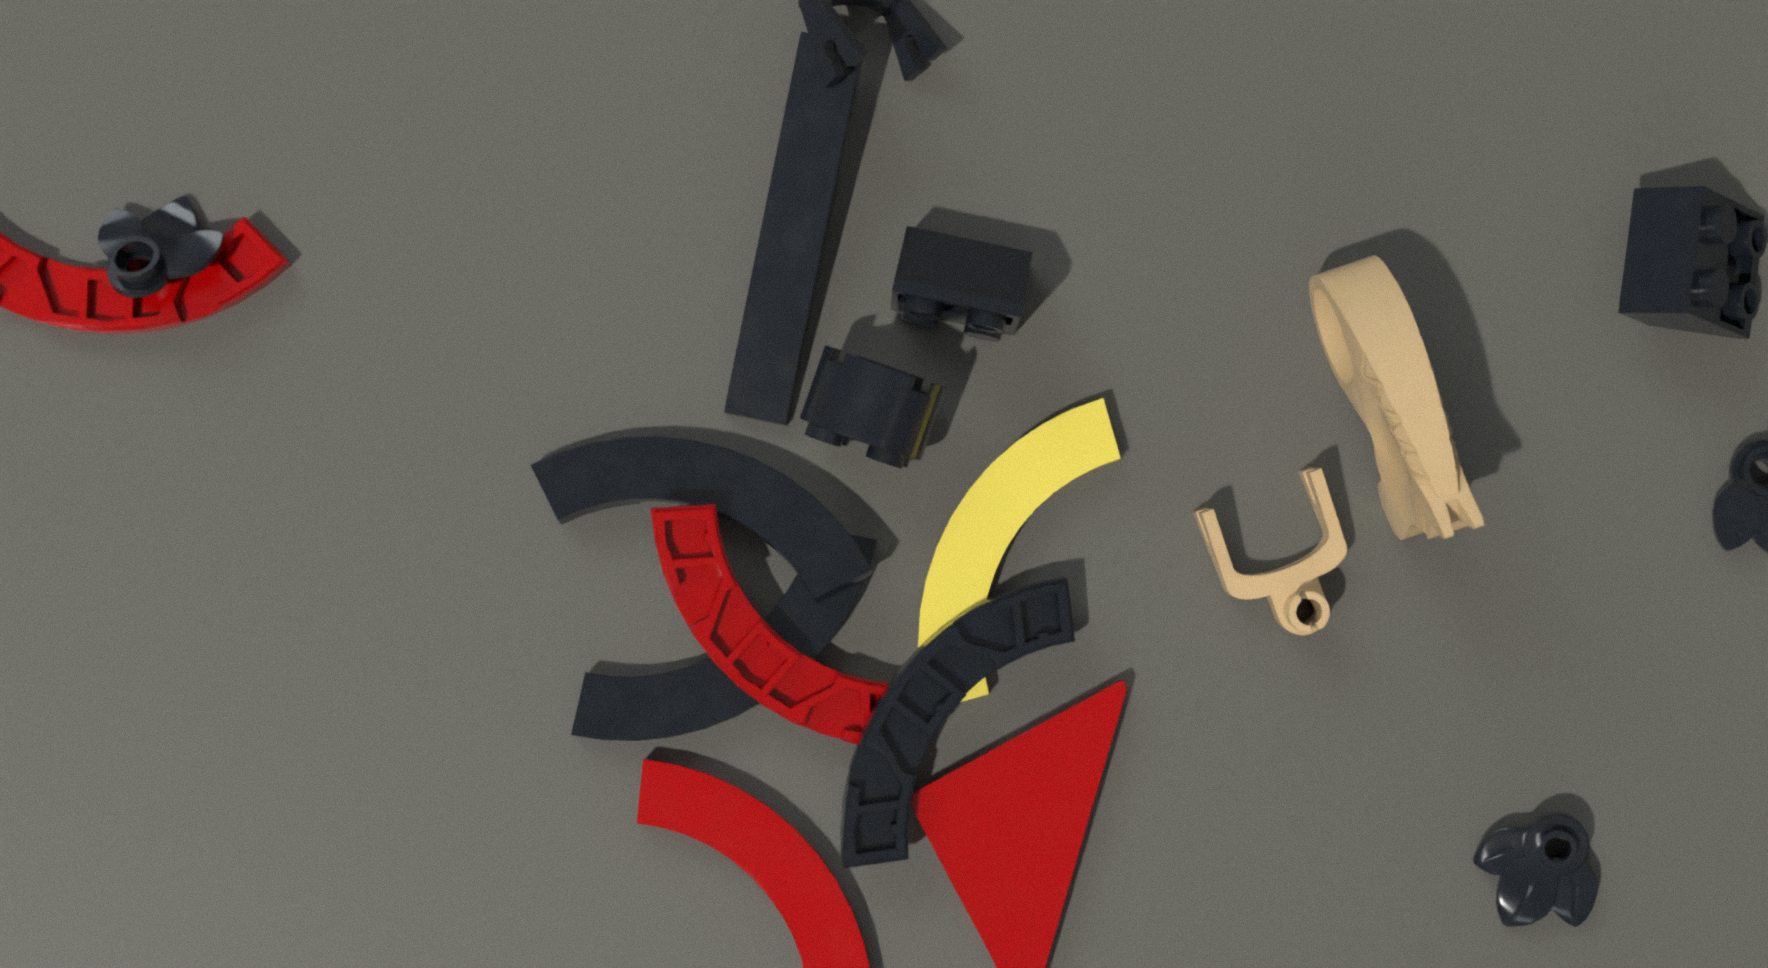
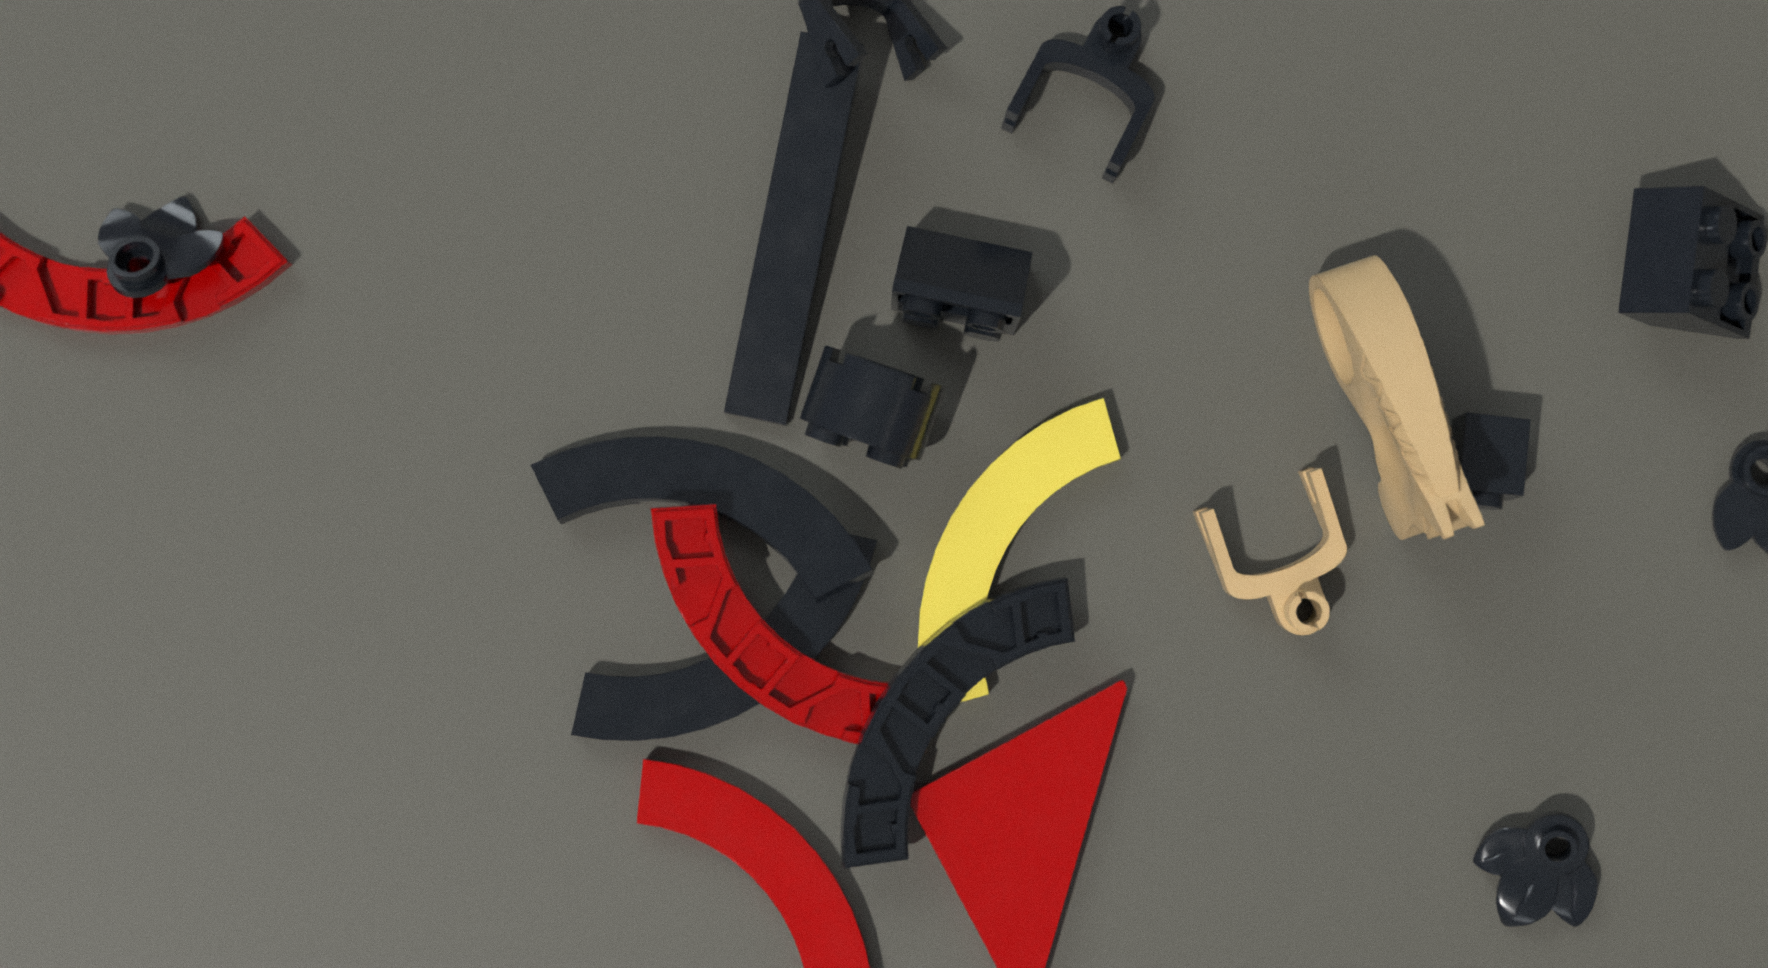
none -> black piece [1001,6,1155,184]
none -> black brick [1451,412,1531,510]

